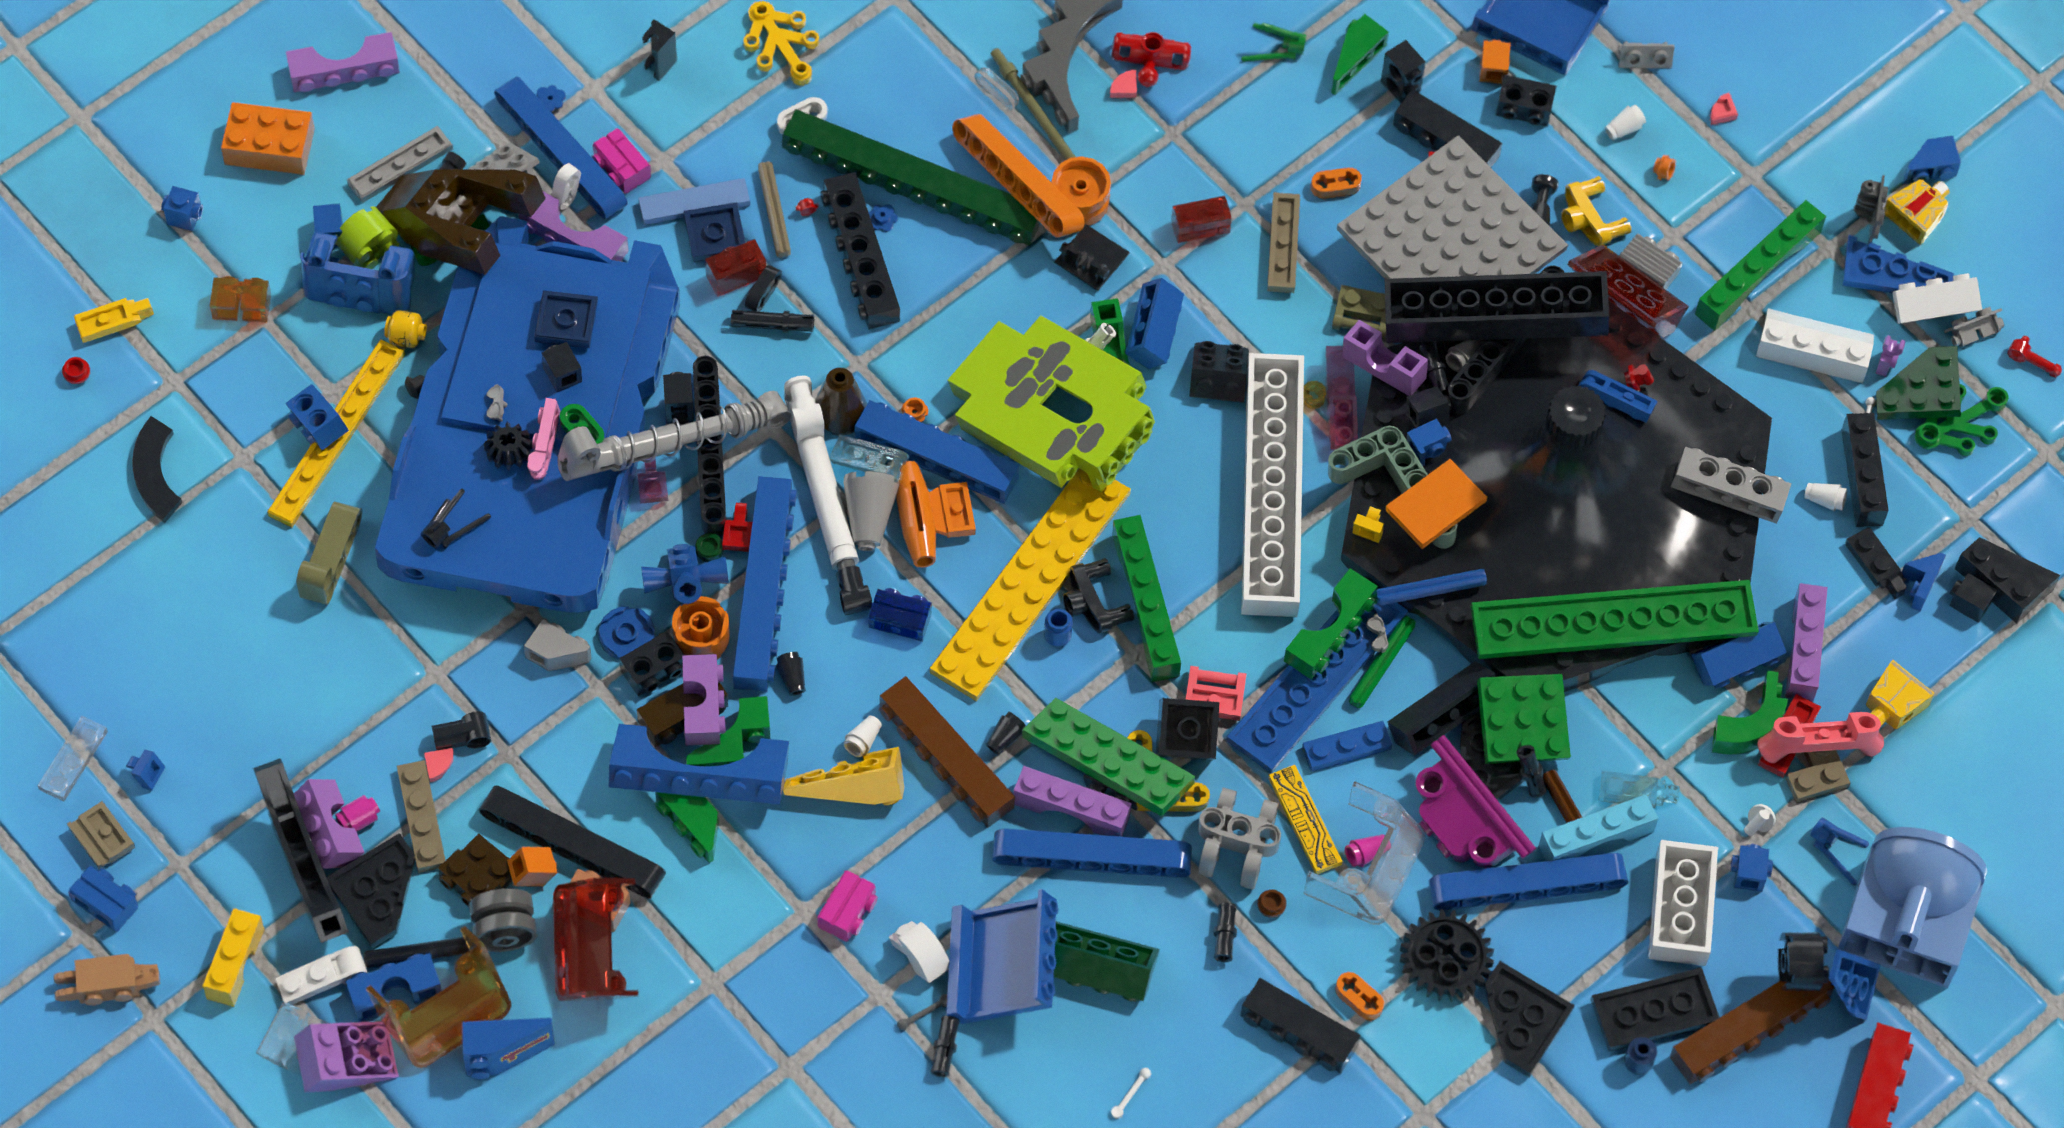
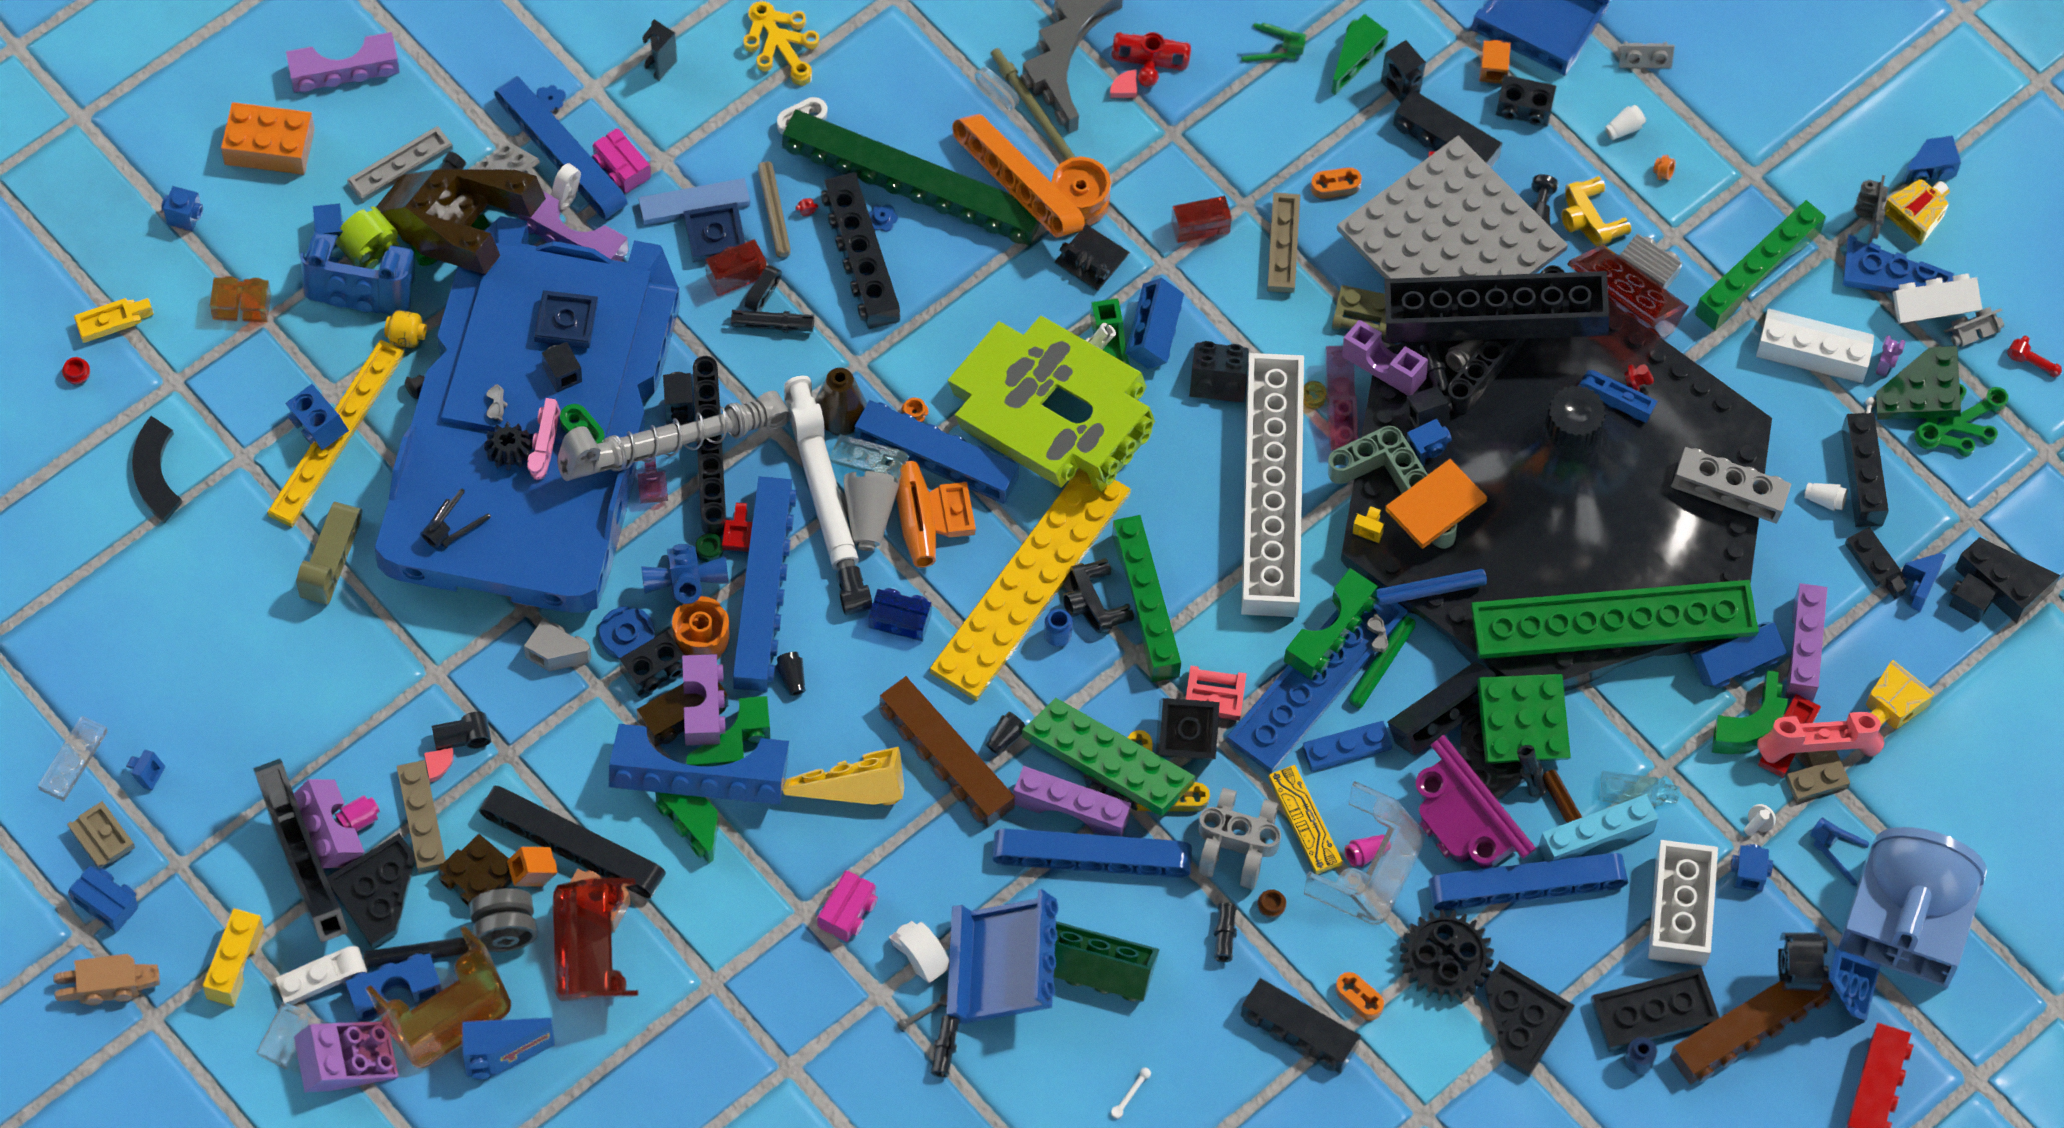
white cone [844,716,882,757] -> none
coral tile [1710,93,1738,125] -> none

